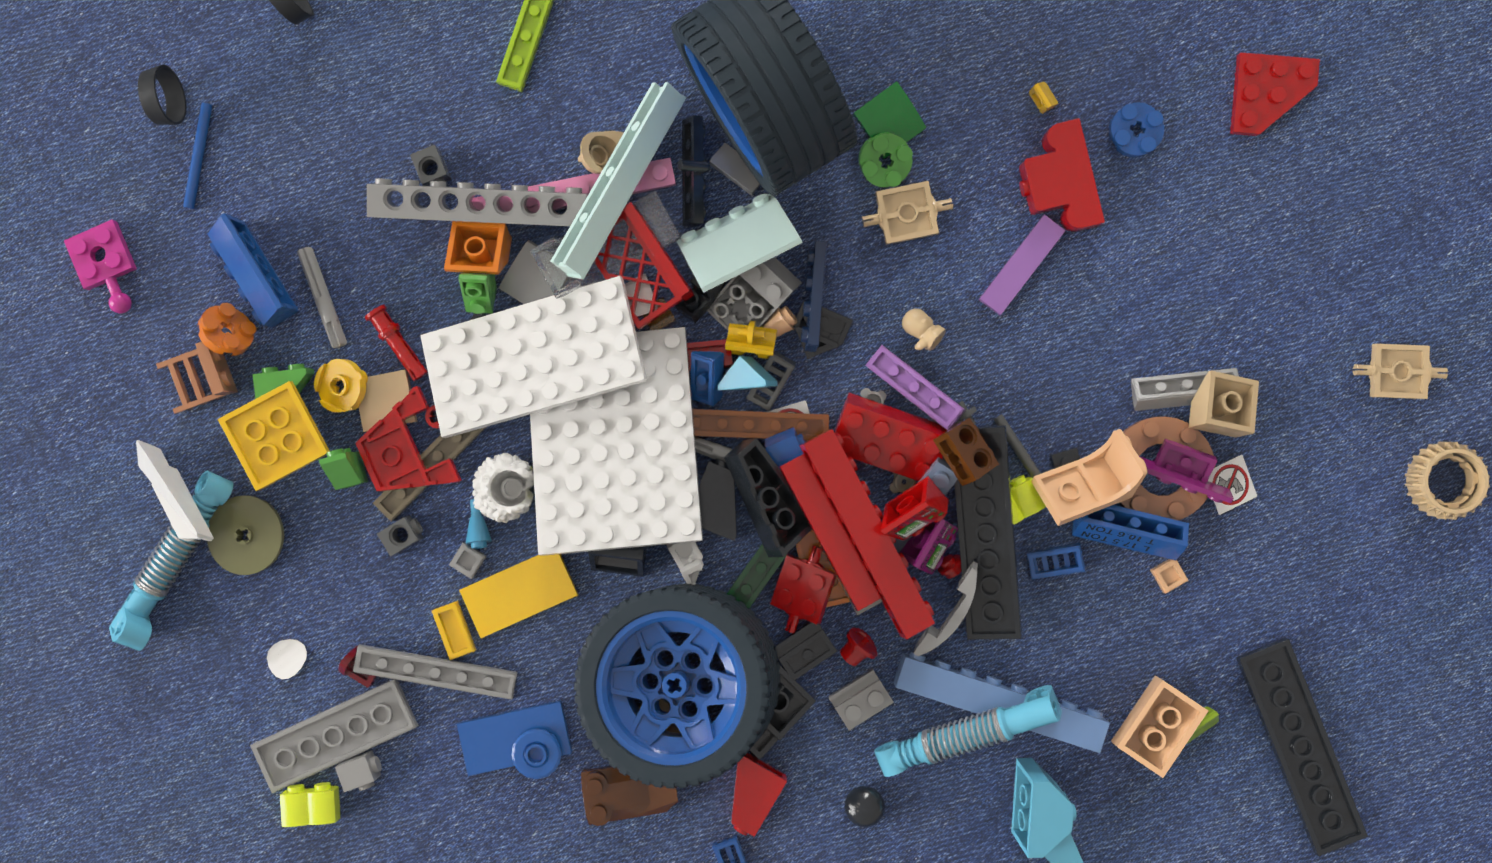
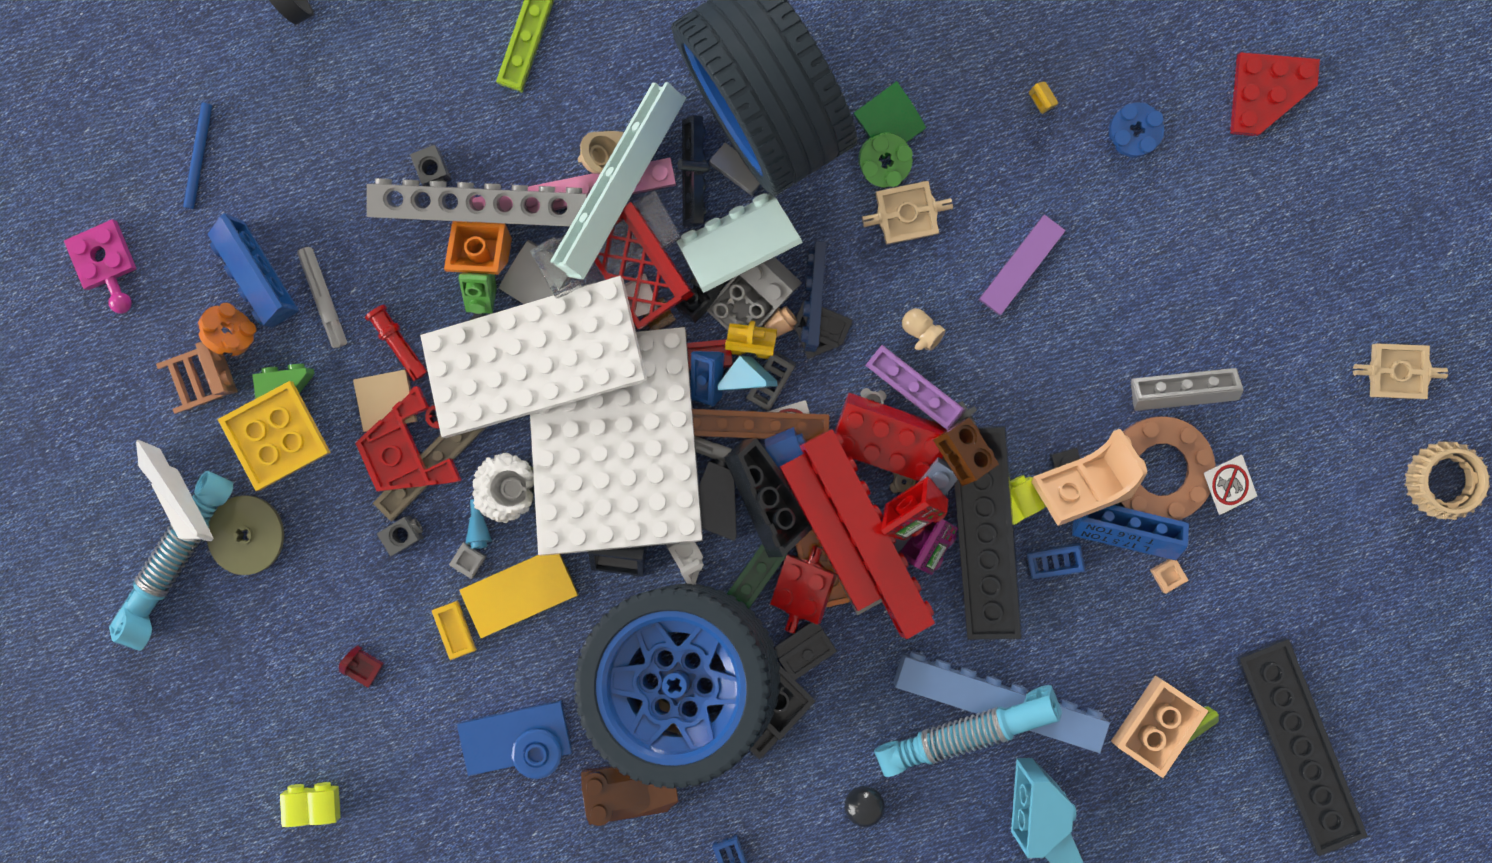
black tyre [138,65,187,125] -> none
light grey tile [250,679,419,793] -> none
white sticker [267,639,307,679] -> none
yellow plate [314,359,368,412] -> none
bright green slope [319,448,369,490] -> none
light grey brick [335,750,382,792] -> none
light grey tile [353,644,518,700] -> none
red slope [731,753,787,837] -> none
light grey plate [828,668,894,730] -> none
red piece [840,628,877,666] -> none
light grey slope [913,561,978,656] -> none
red plate [938,554,962,579] -> none
dark grey bar [993,414,1041,478] -> none
red brick [1019,118,1105,232] -> none
magenta bracket [1139,438,1234,503] -> none
tan slope [1189,371,1259,438] -> none

